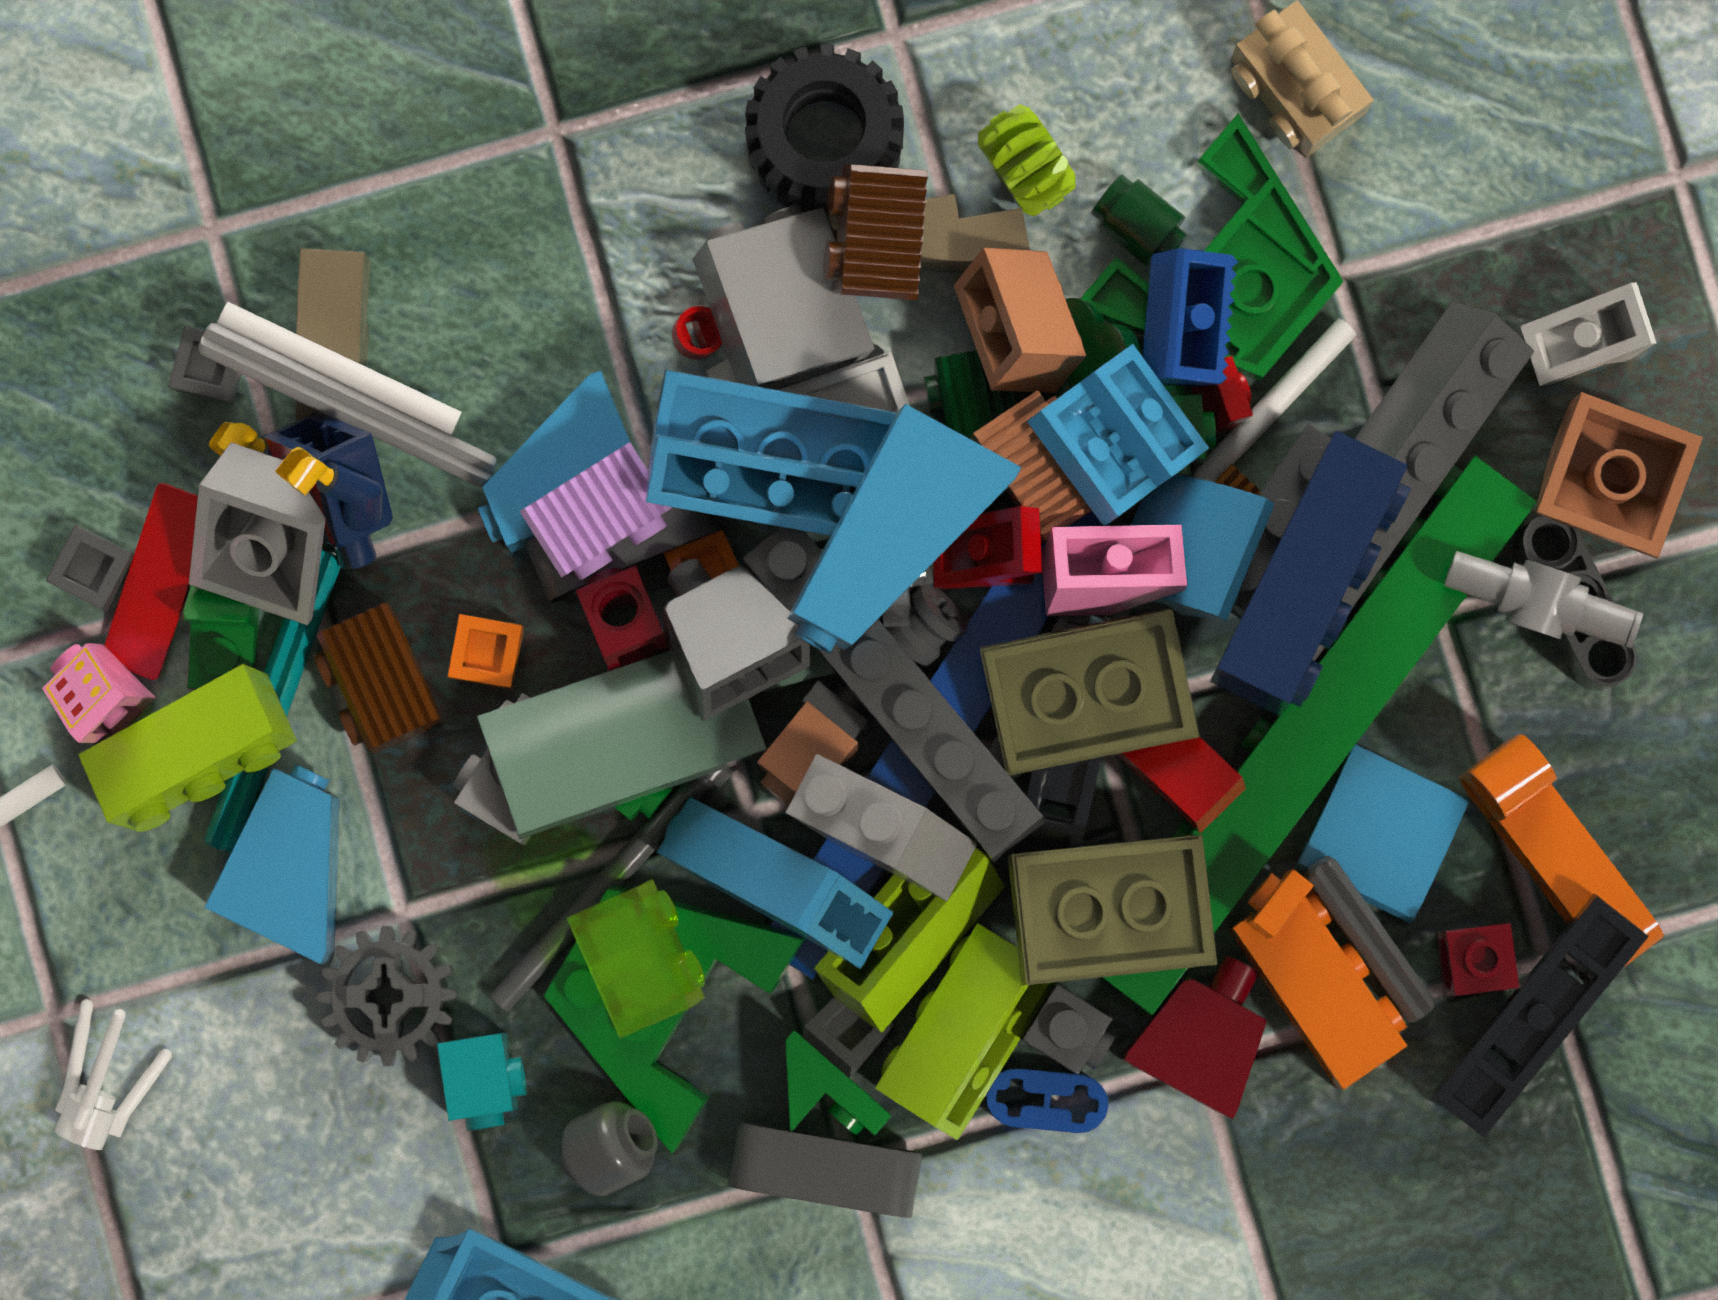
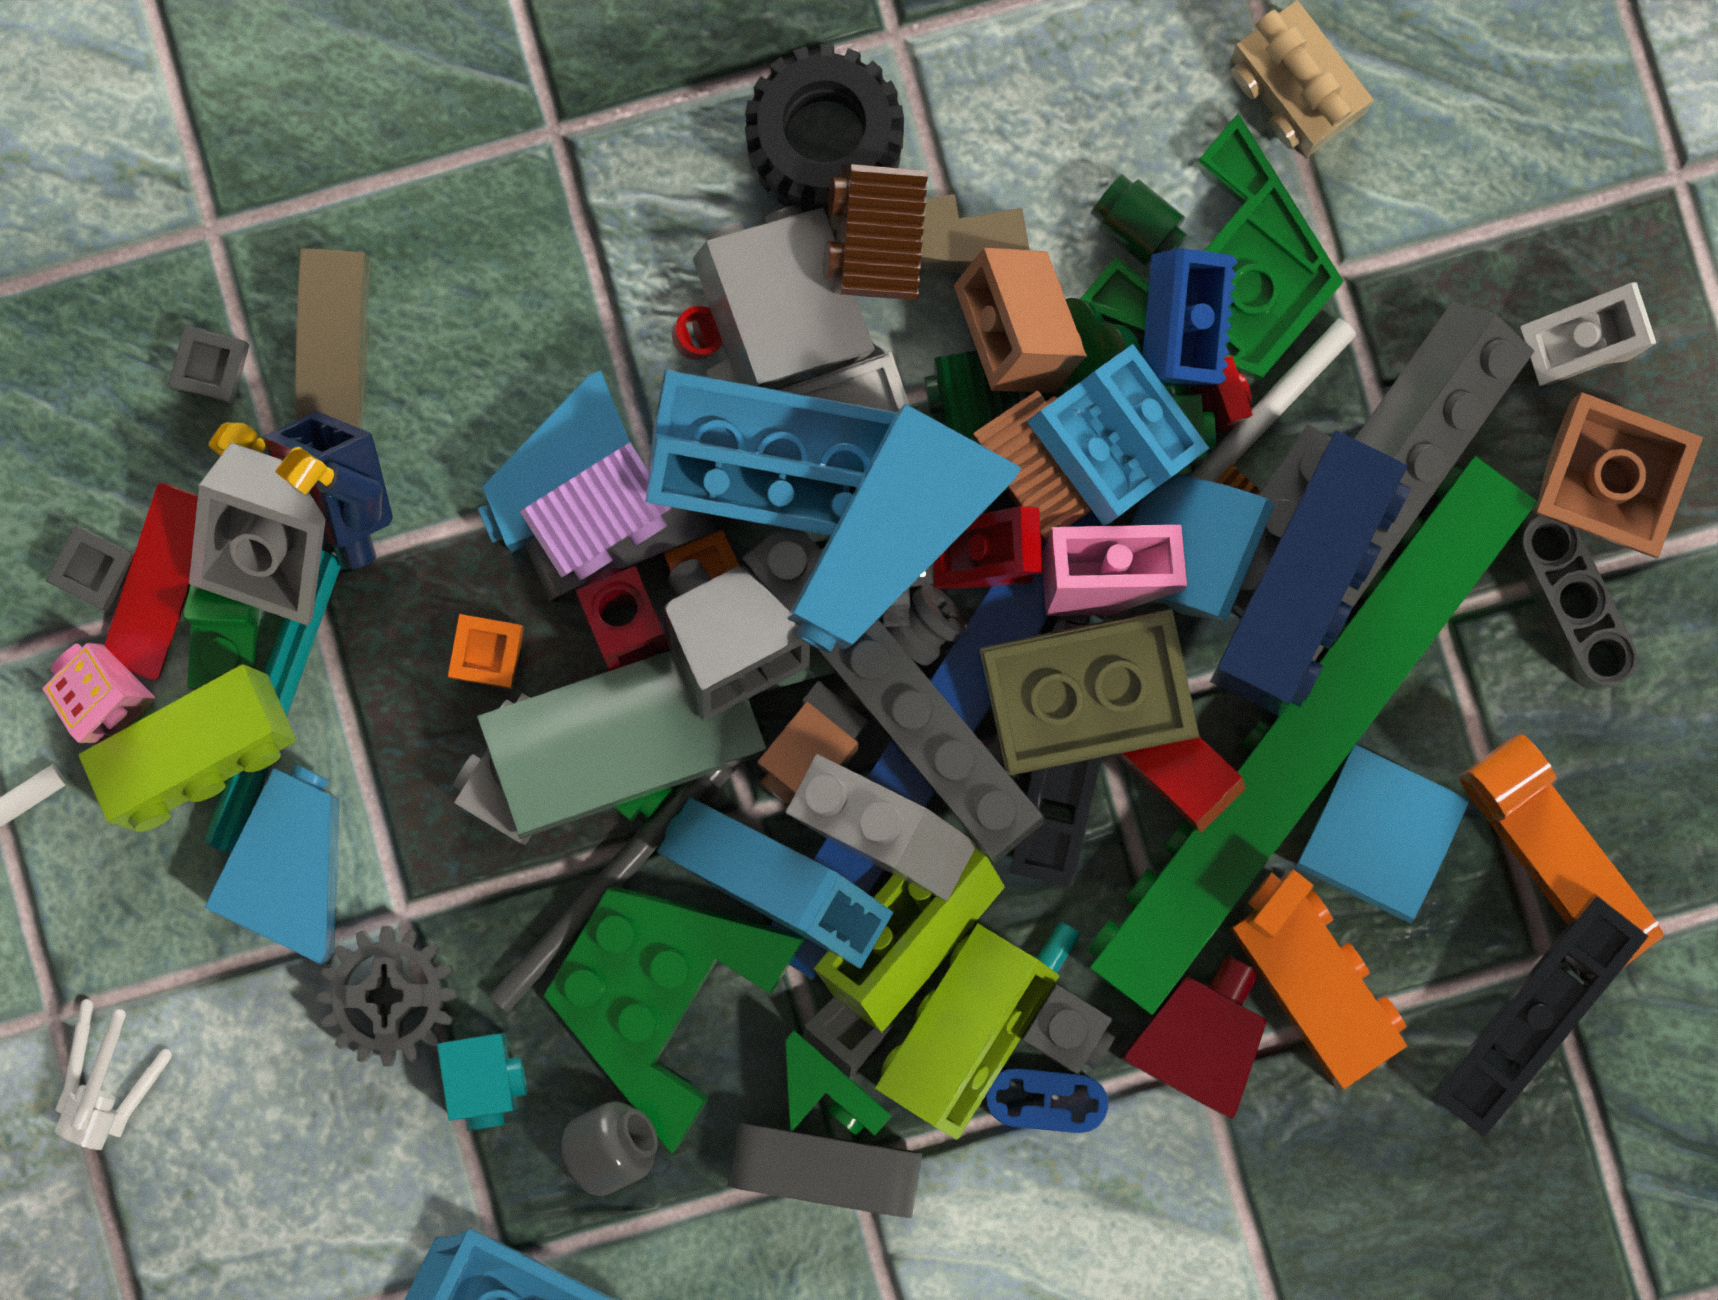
light grey axle [198,323,496,487] -> none
white bar [217,302,462,435] -> none
reddish brown brick [313,602,444,754] -> none
clear neon green brick [567,879,705,1038] -> none
lime gear [978,104,1076,217] -> none
olive tile [1008,835,1217,986] -> none
dark grey axle [1304,856,1435,1023] -> none
dark red brick [1435,923,1520,996] -> none
light grey pin [1444,551,1643,649] -> none

